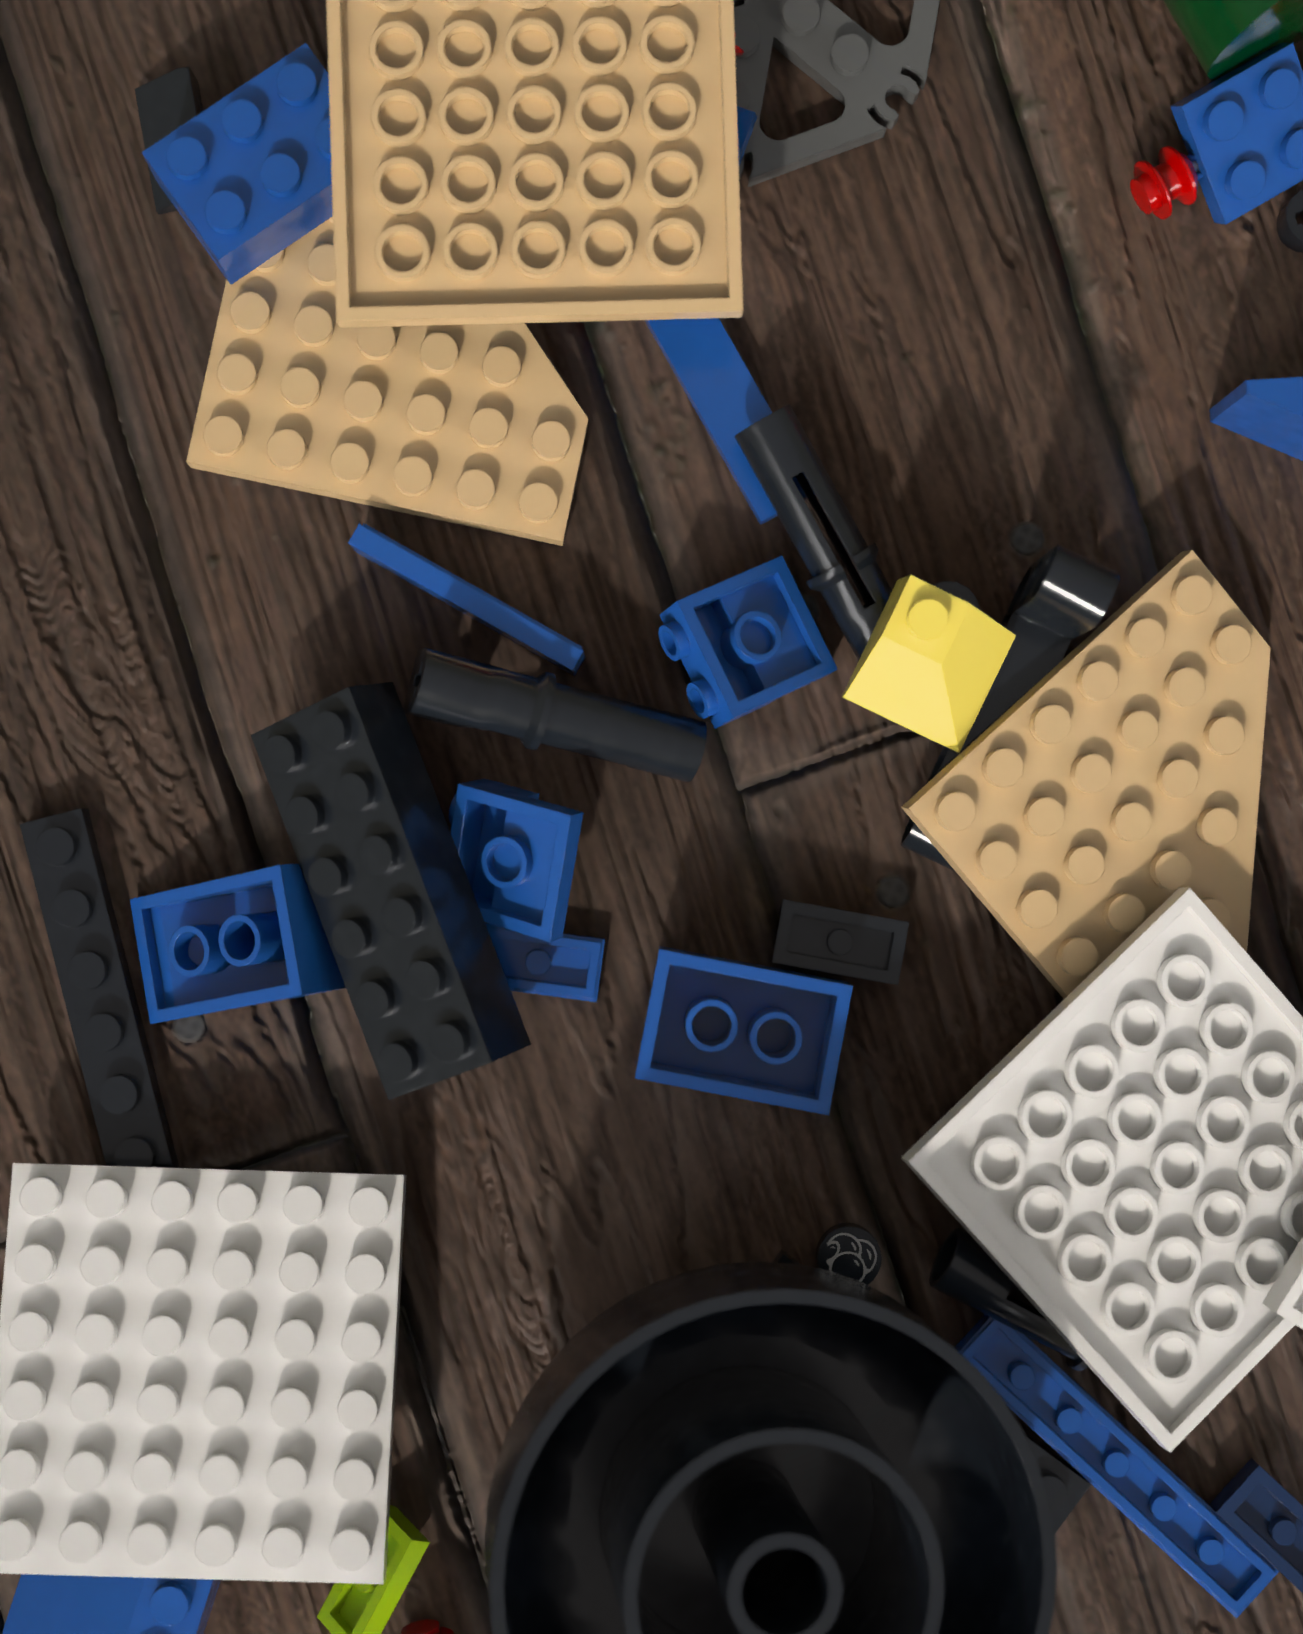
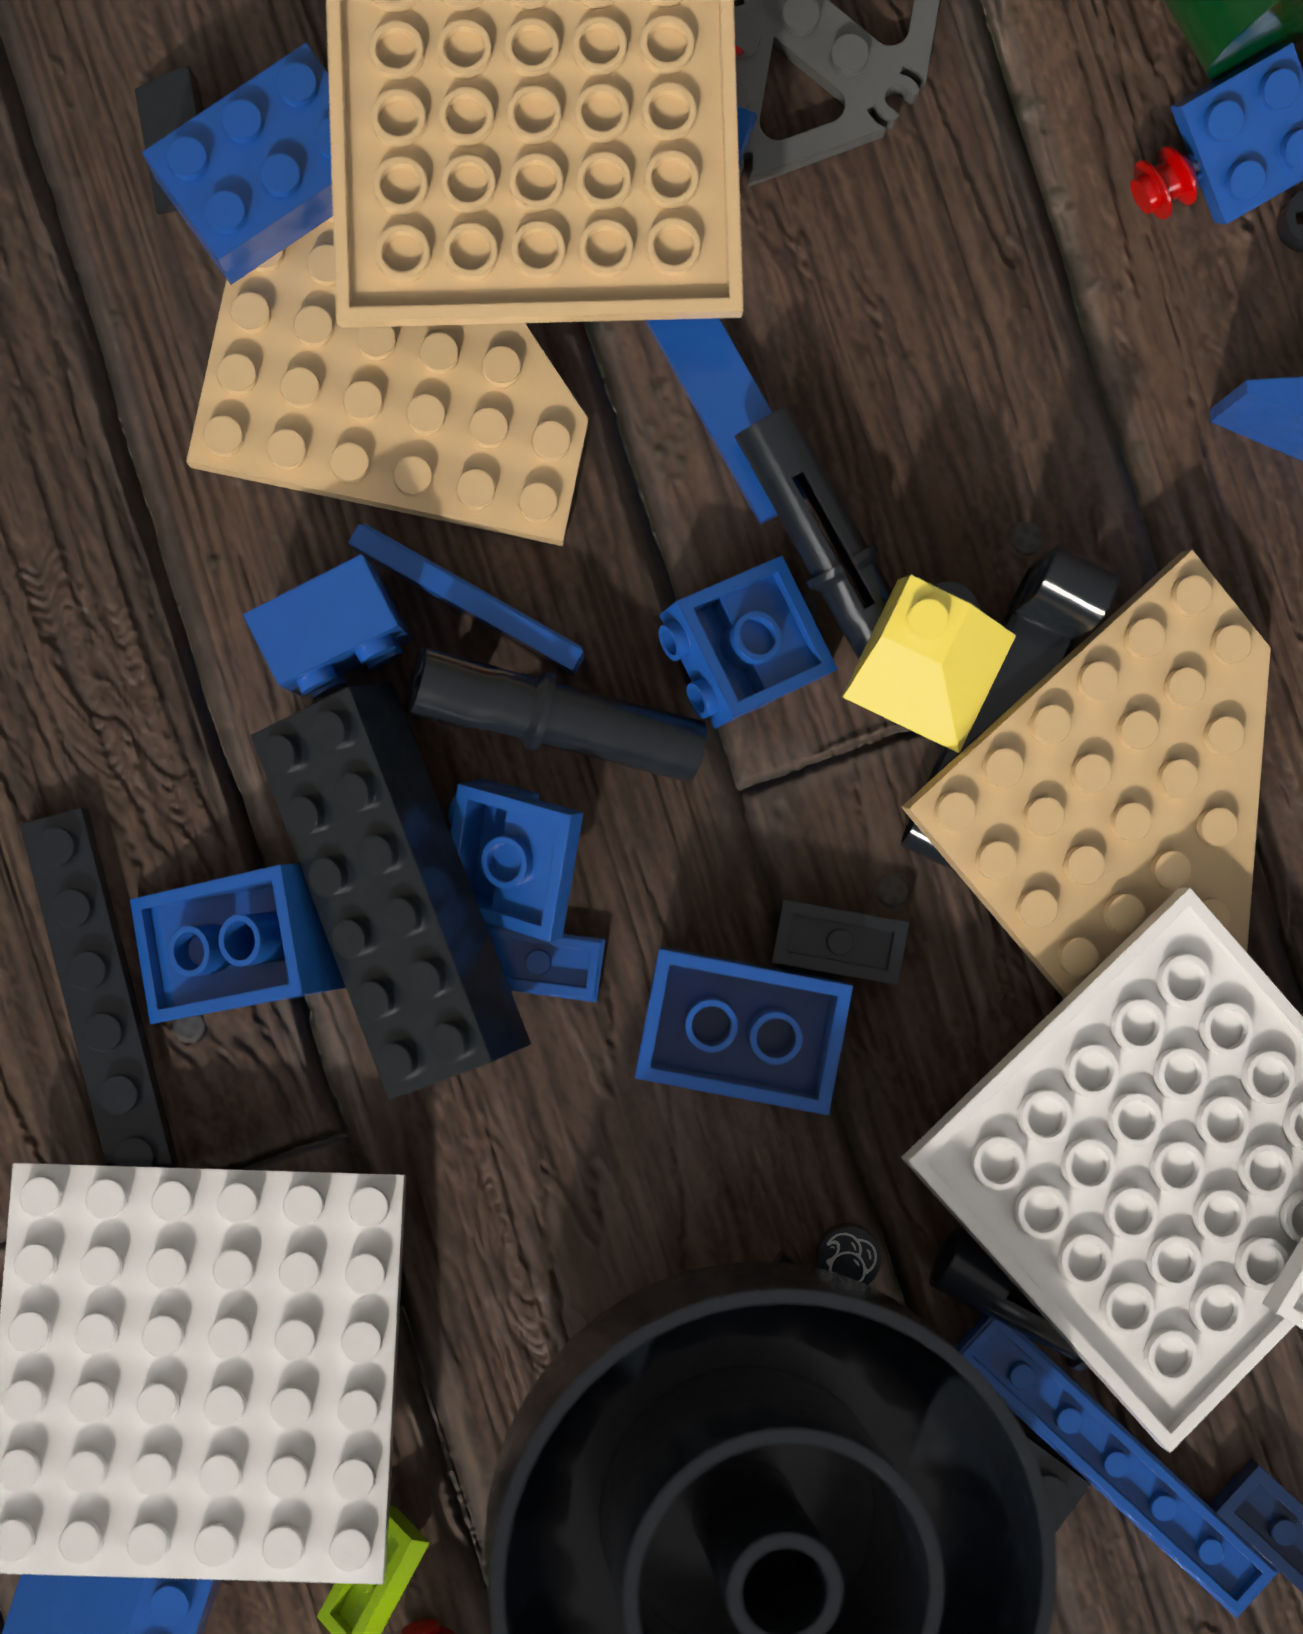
none -> blue brick [242,554,413,700]

